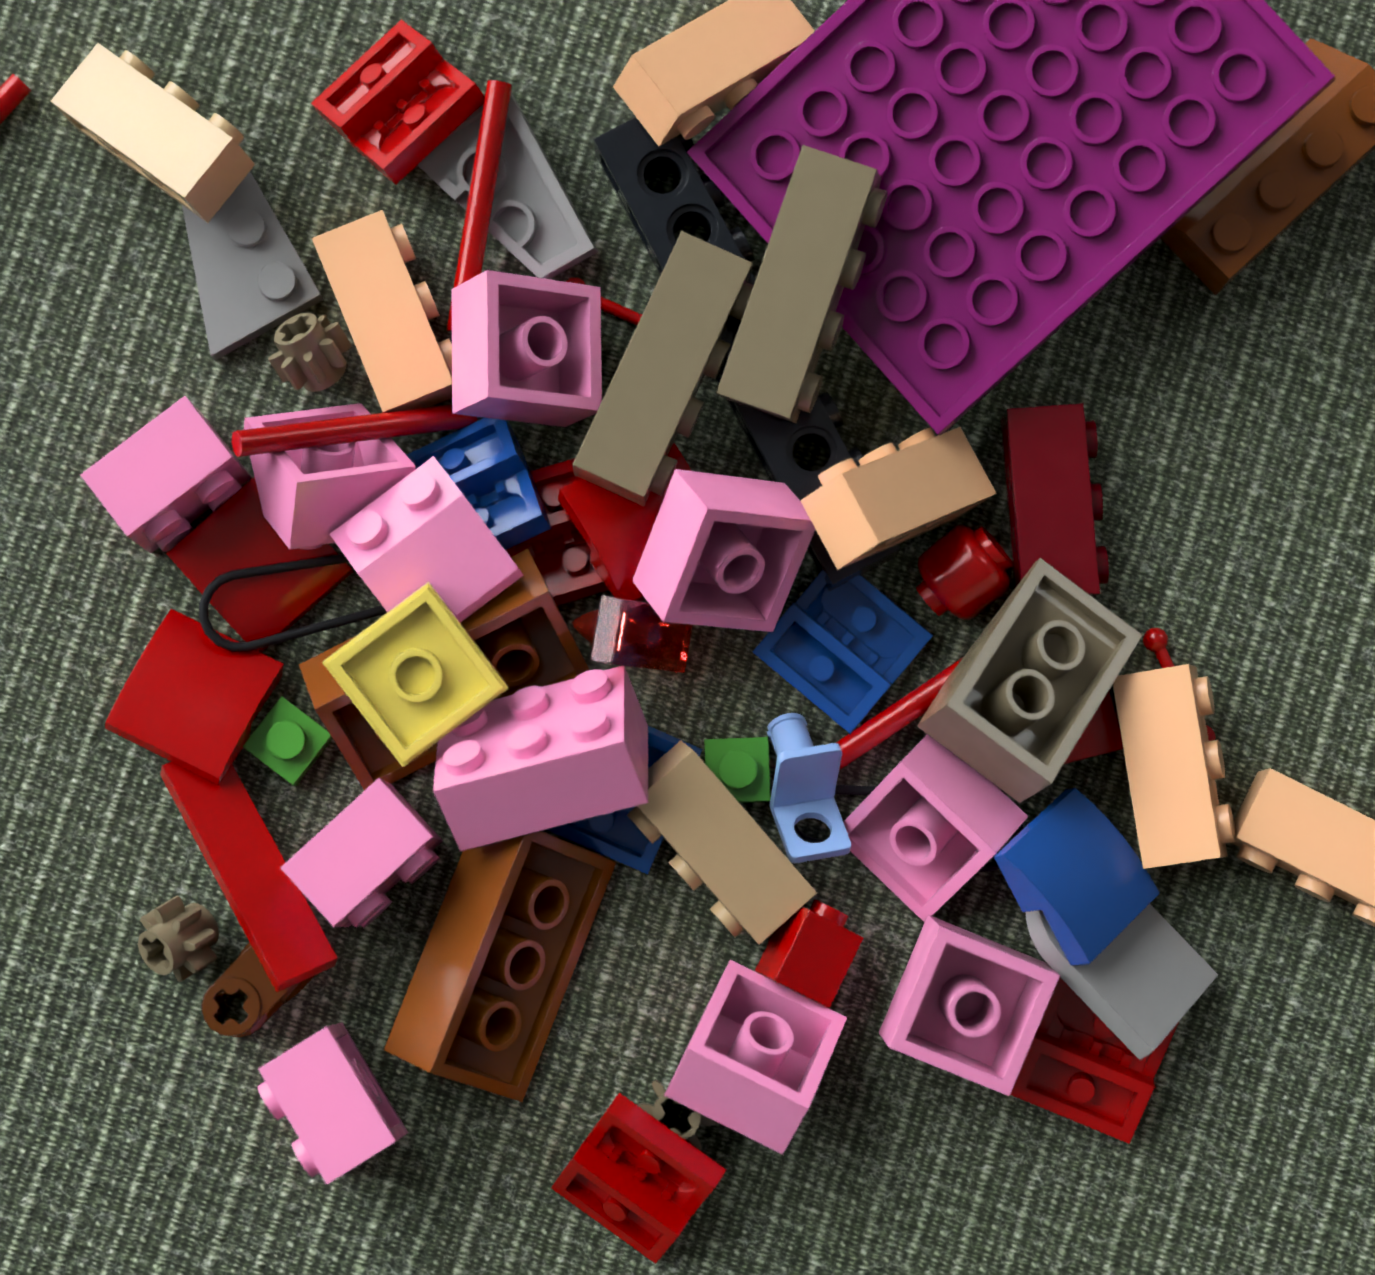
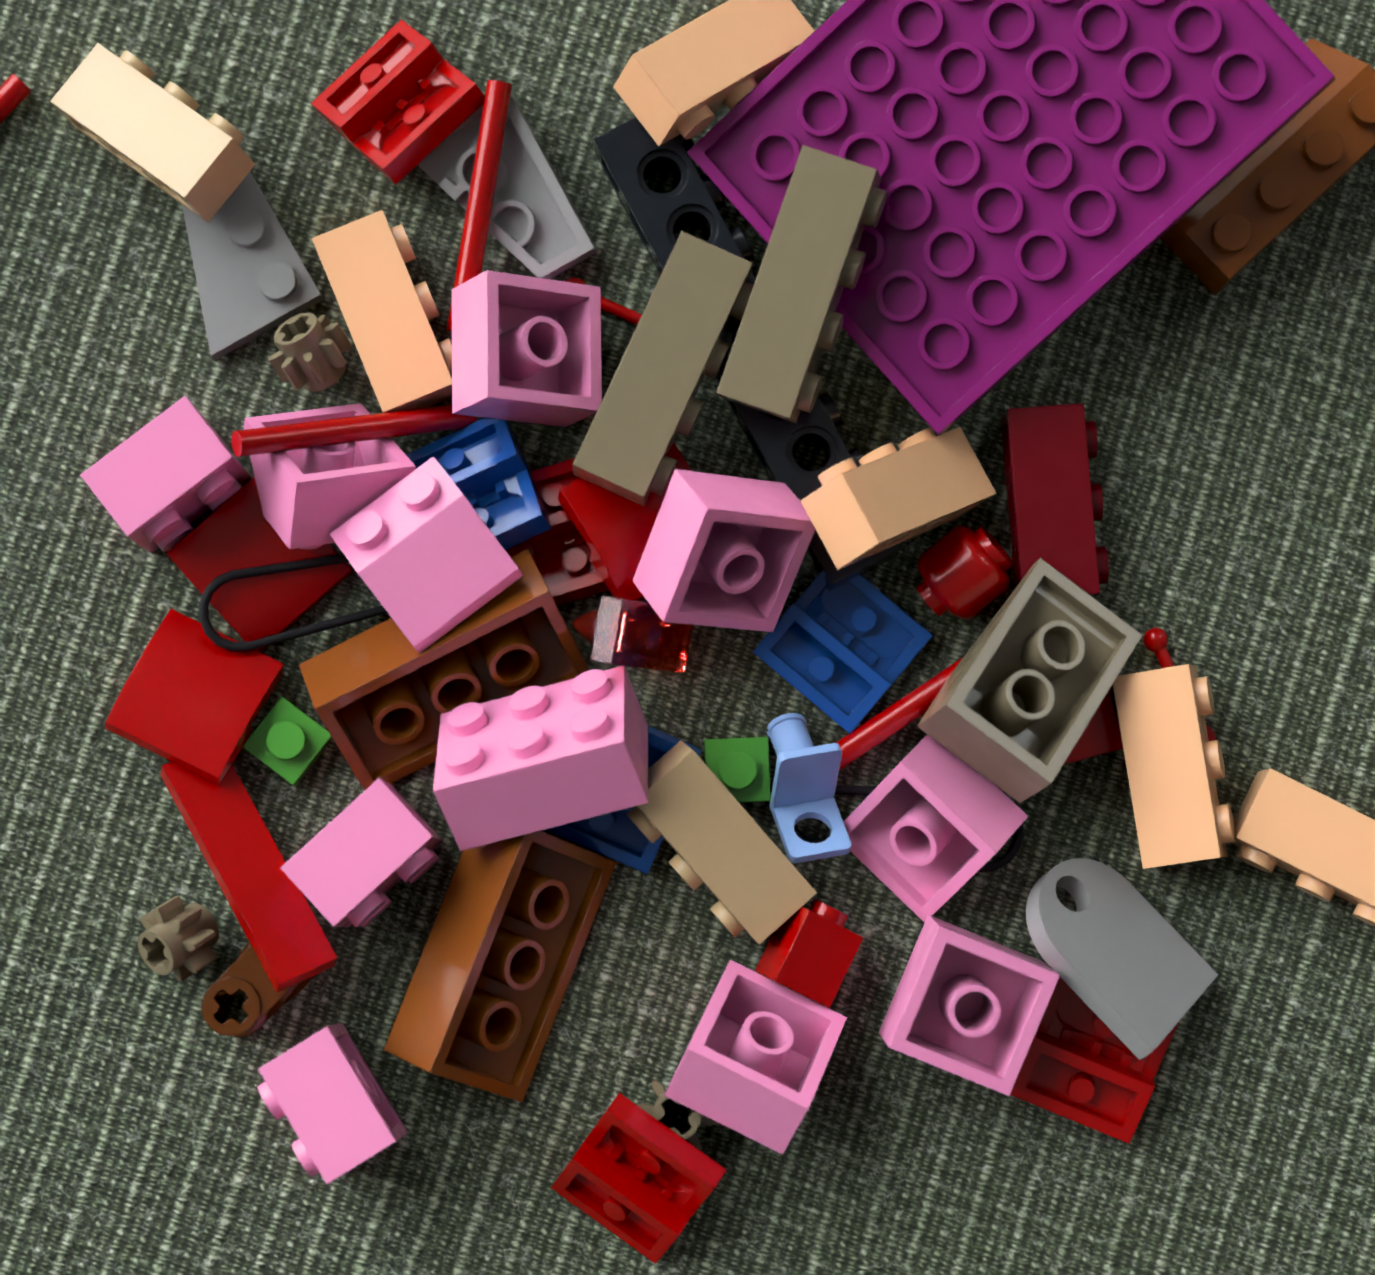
light yellow plate [322,582,509,767] -> none
blue slope [994,788,1160,966] -> none

